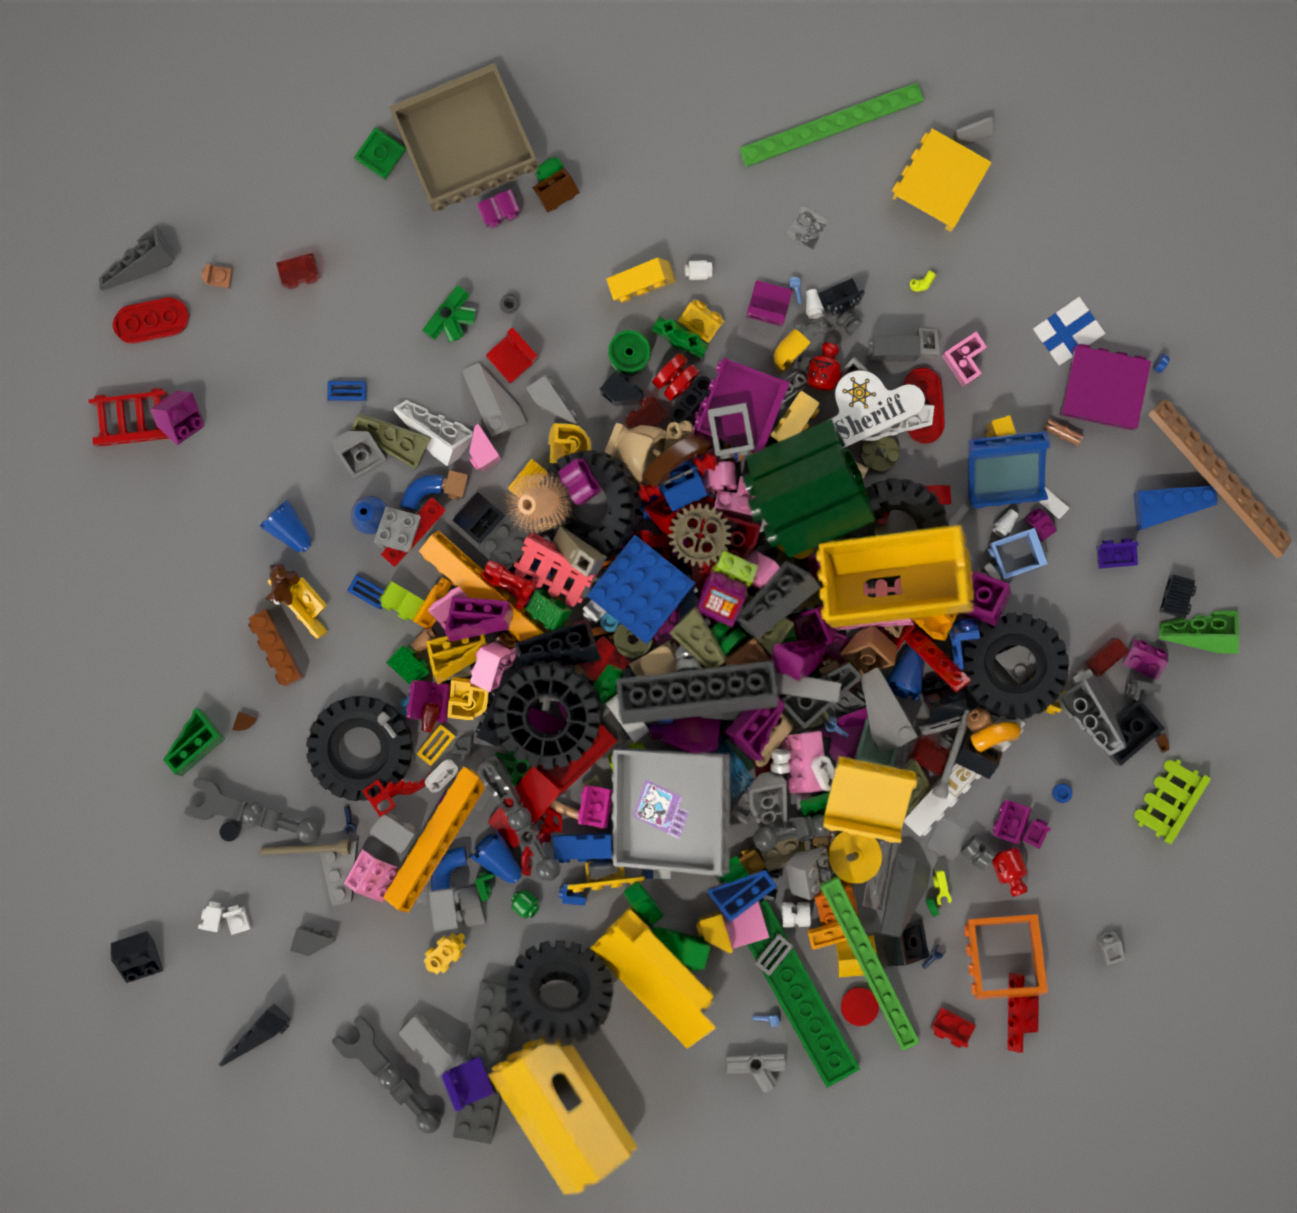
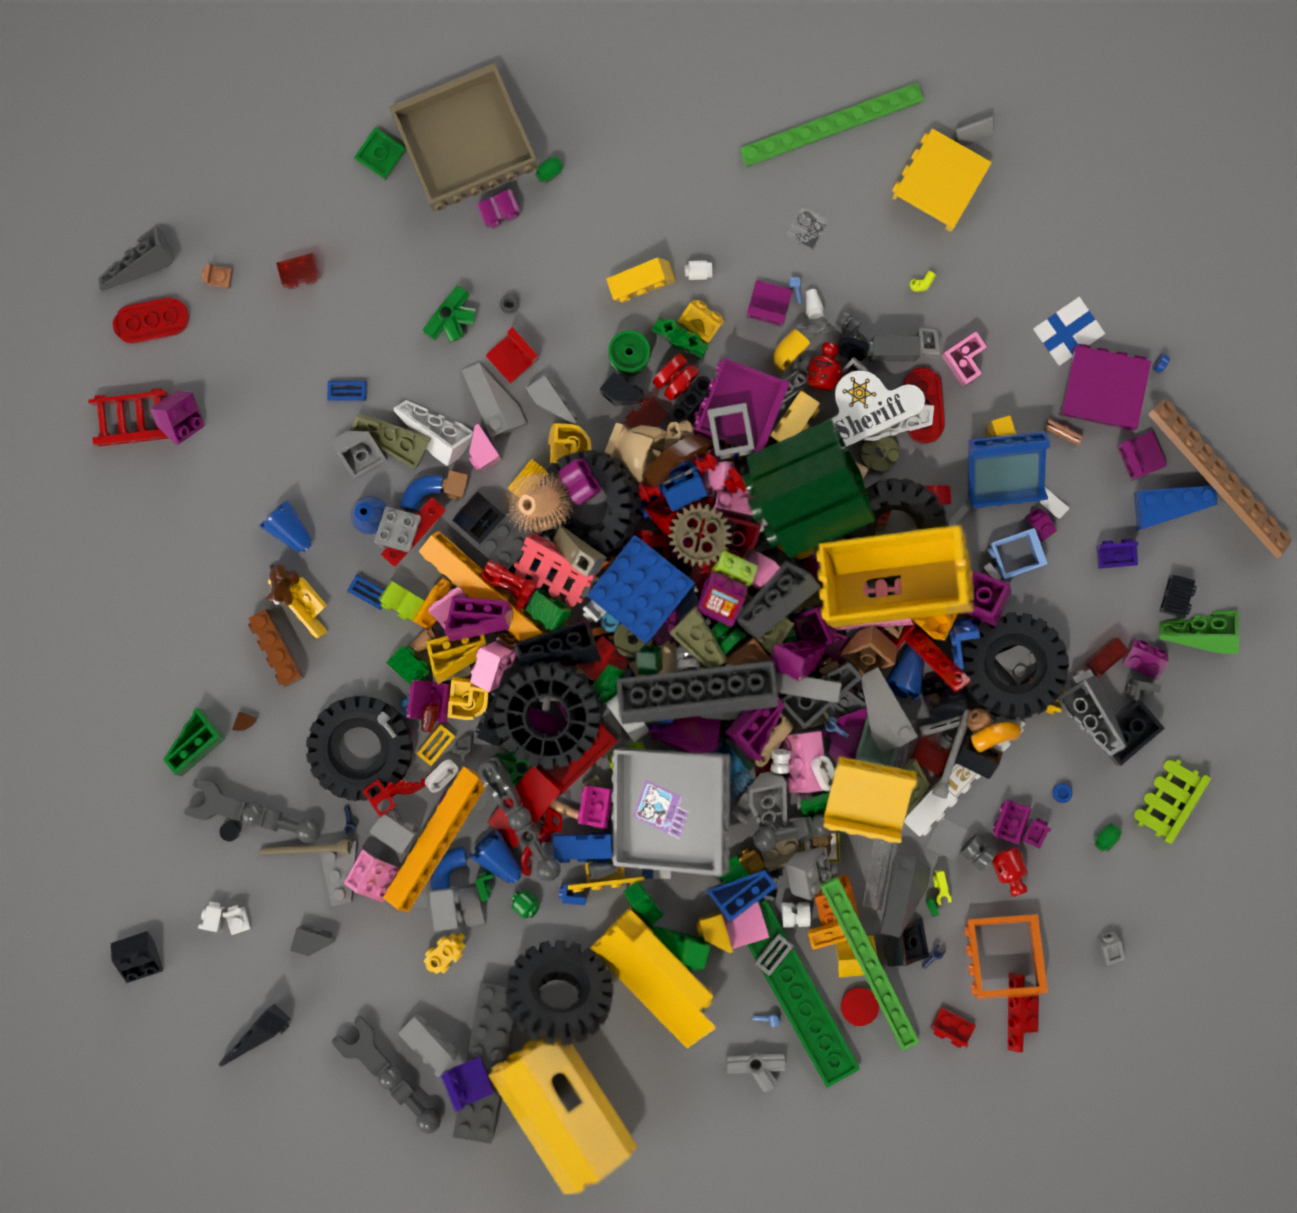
reddish brown brick [532,168,580,213] -> none
black bracket [818,278,865,316] -> none
yellow piece [829,831,882,883] -> none
white cone [992,509,1019,538] -> none
reddish brown tile [1154,733,1170,753] -> none
none -> dark green brick [637,646,663,676]
none -> red tile [724,467,747,494]
none -> black piece [838,330,869,361]
none -> green brick [1094,823,1122,852]
none -> magenta bracket [1117,431,1167,481]

